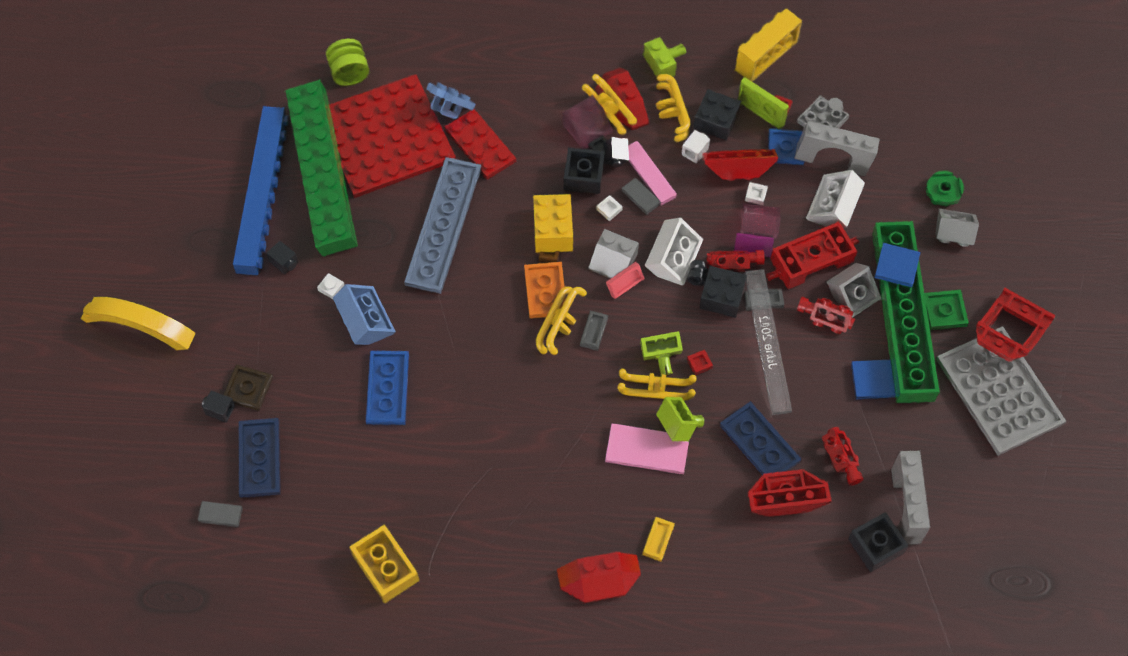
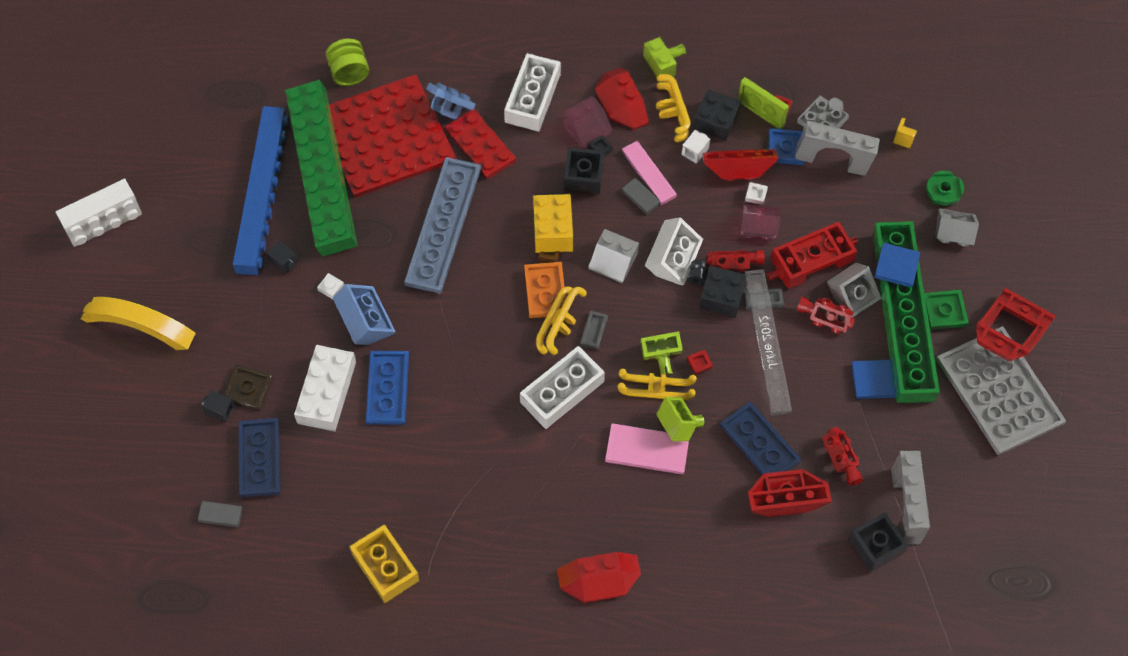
yellow piece [582,74,637,135] -> none
white plate [596,195,623,221] -> none
brick [603,137,629,167] -> none
coral tile [606,262,645,299] -> none
yellow tile [642,517,675,562] -> none
magenta tile [734,233,774,257] -> none
yellow brick [735,9,802,81] -> none
white slope [806,170,865,228] -> none
none -> white brick [56,179,142,247]
none -> white brick [294,345,356,432]
none -> white brick [504,54,561,131]
none -> white brick [520,346,605,429]
none -> yellow panel [893,118,917,149]

